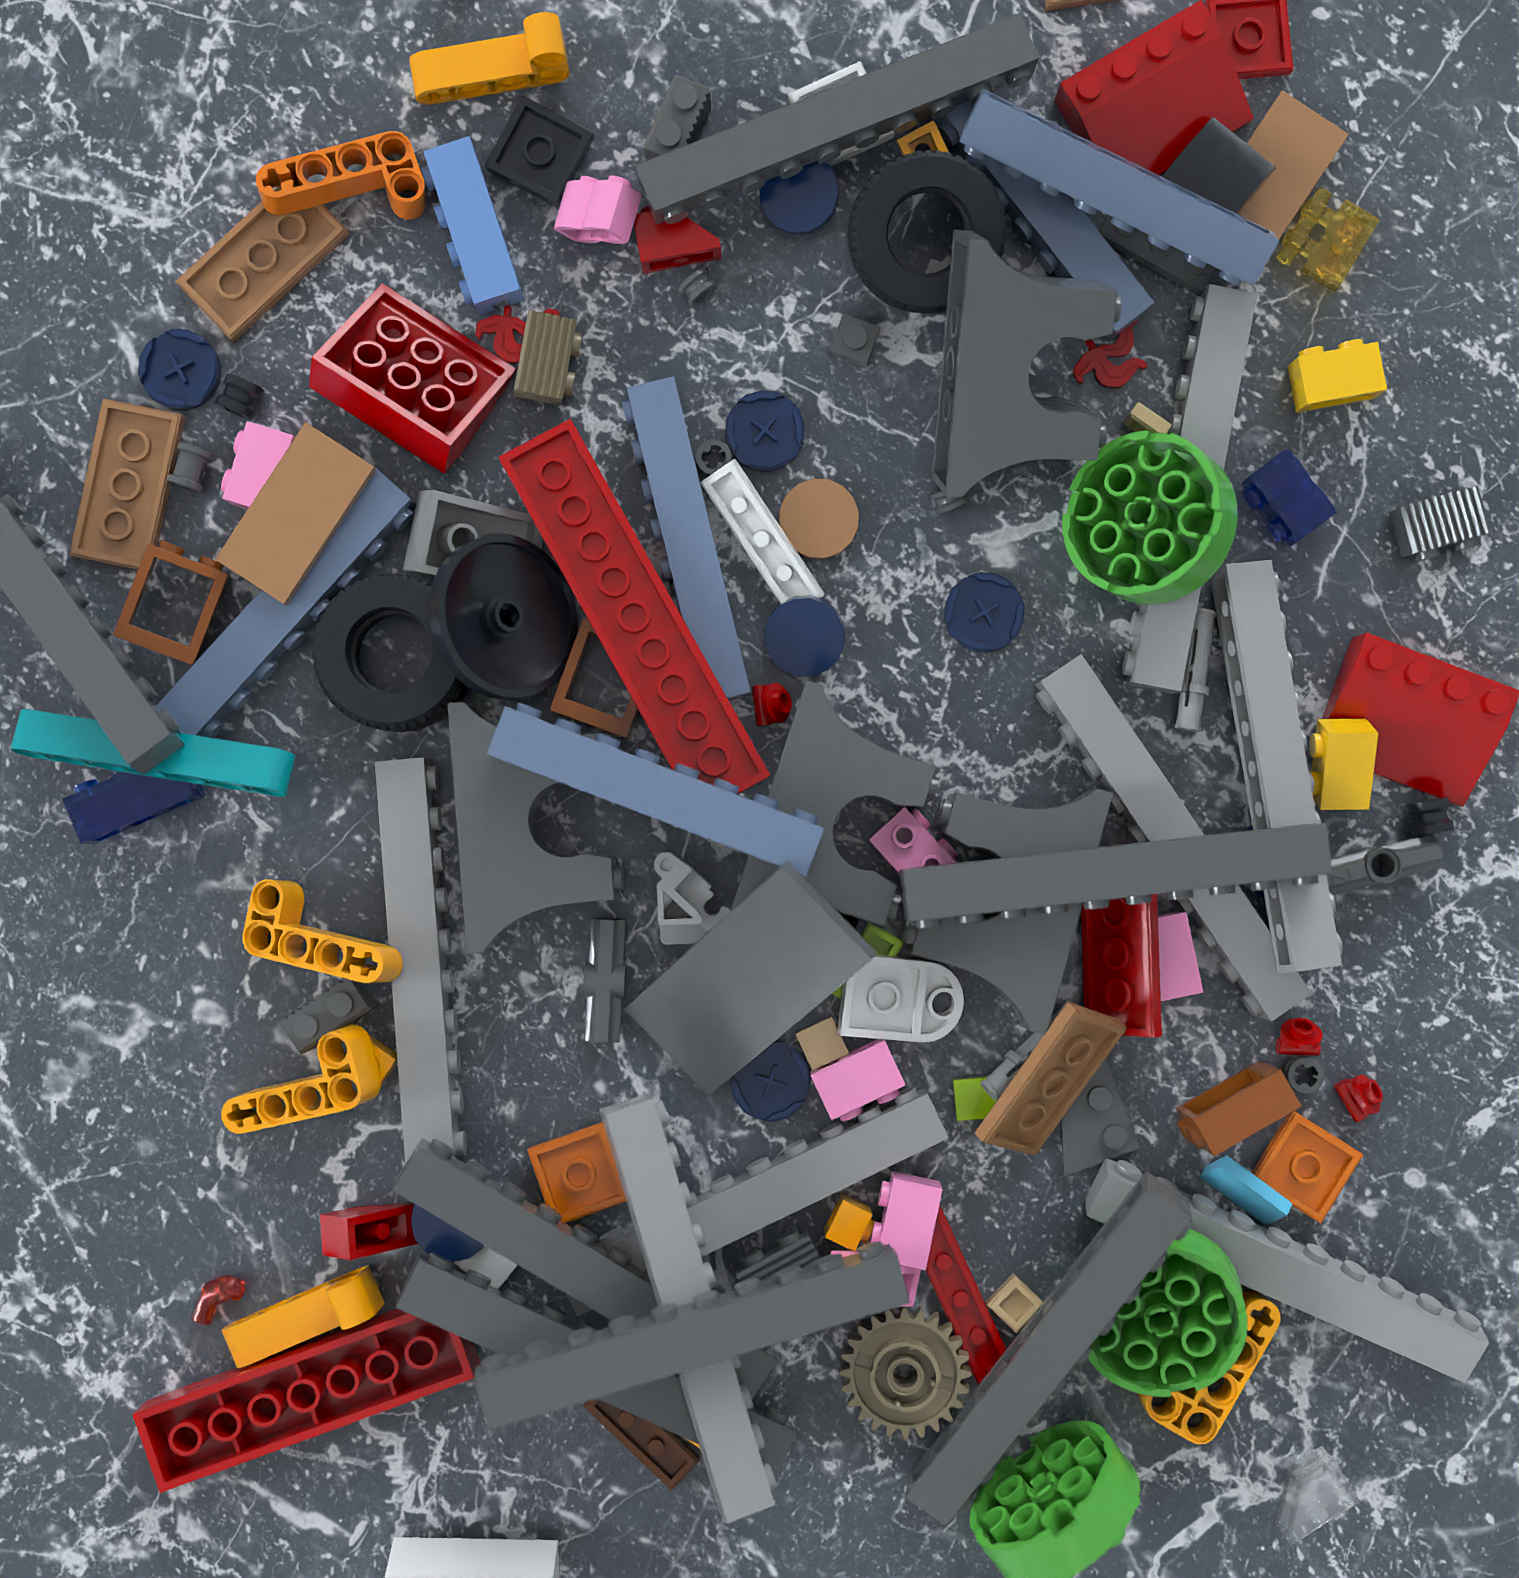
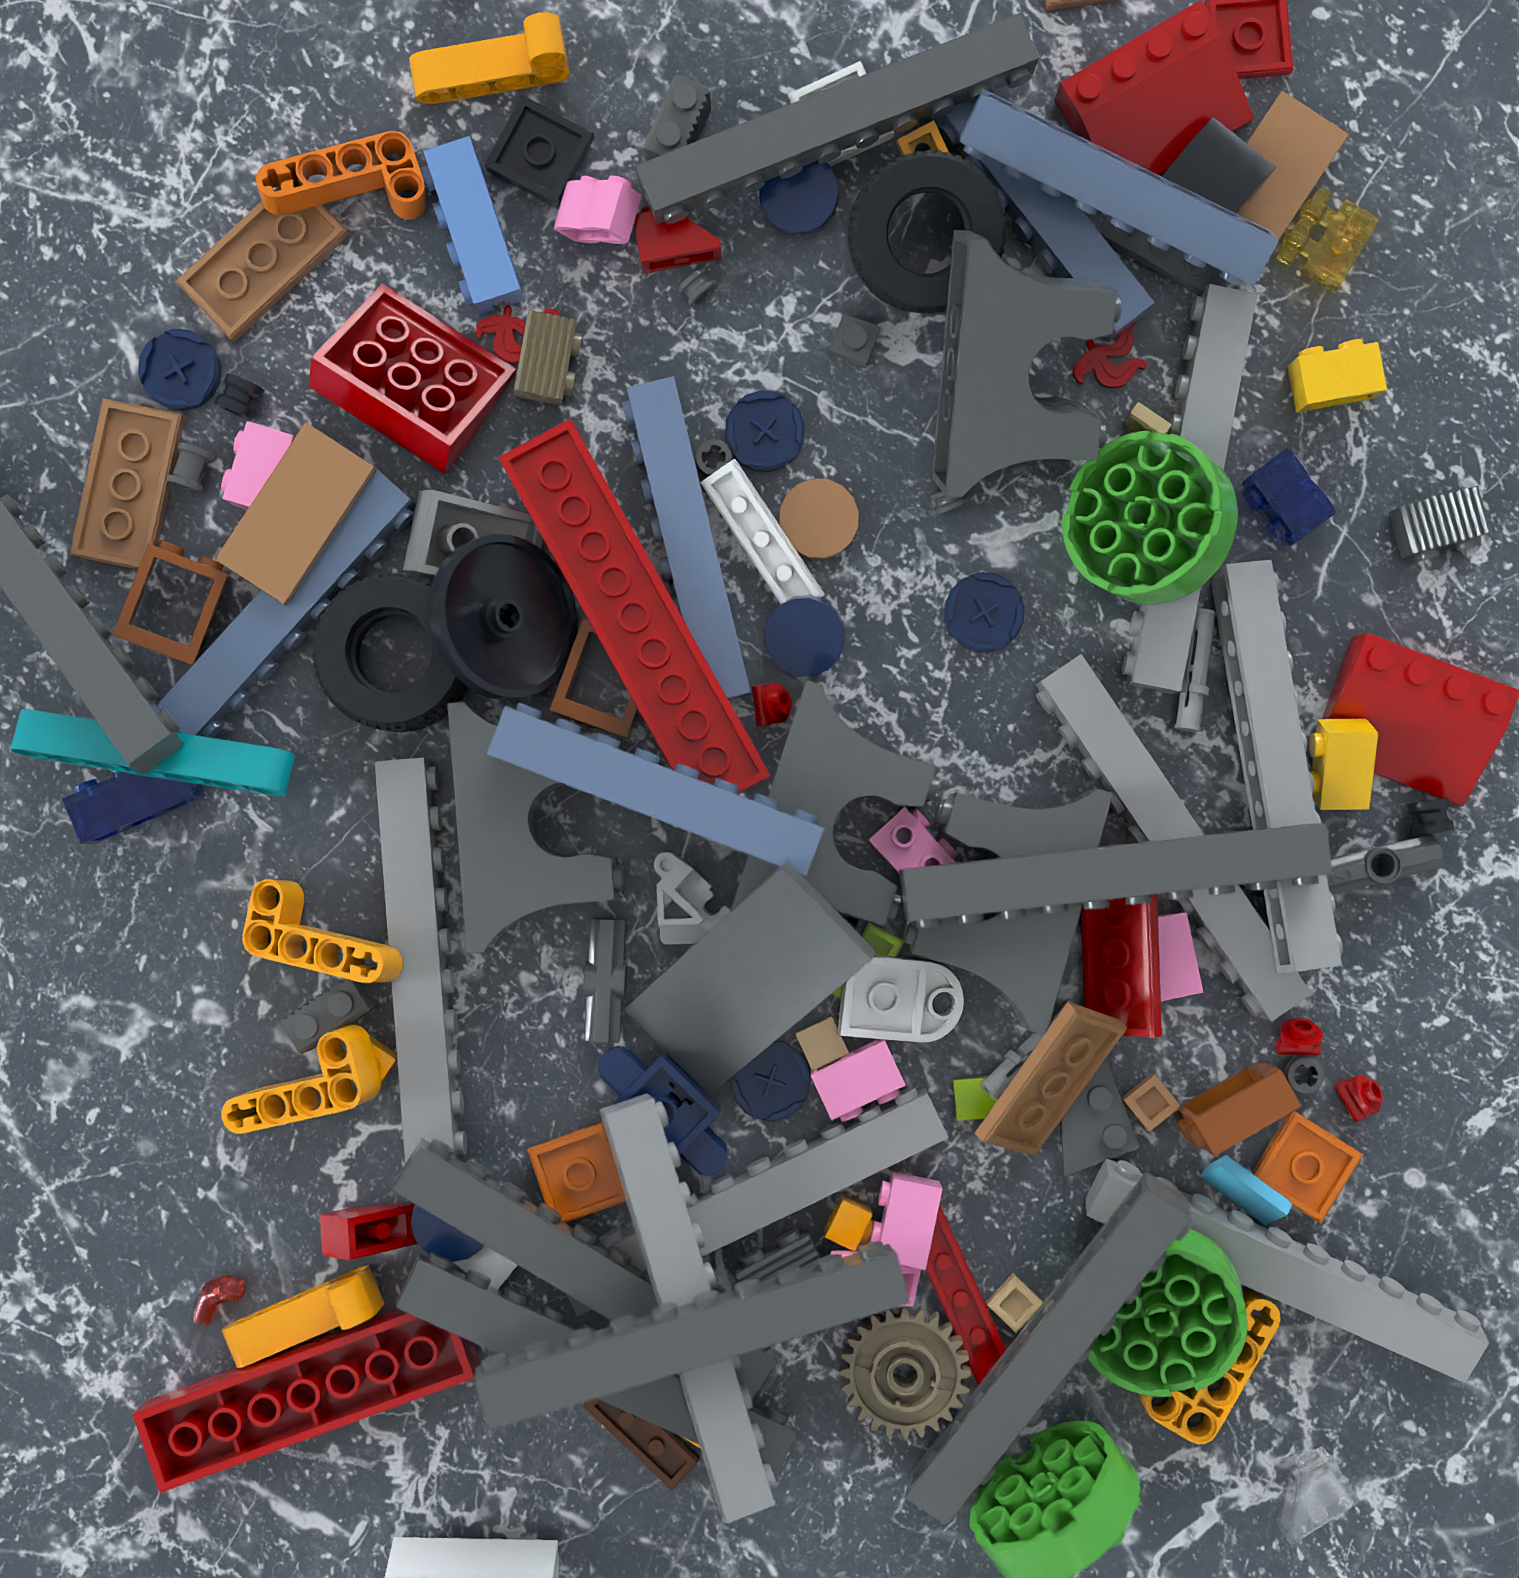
none -> dark blue brick [598,1045,728,1176]
none -> medium nougat plate [1121,1073,1181,1132]

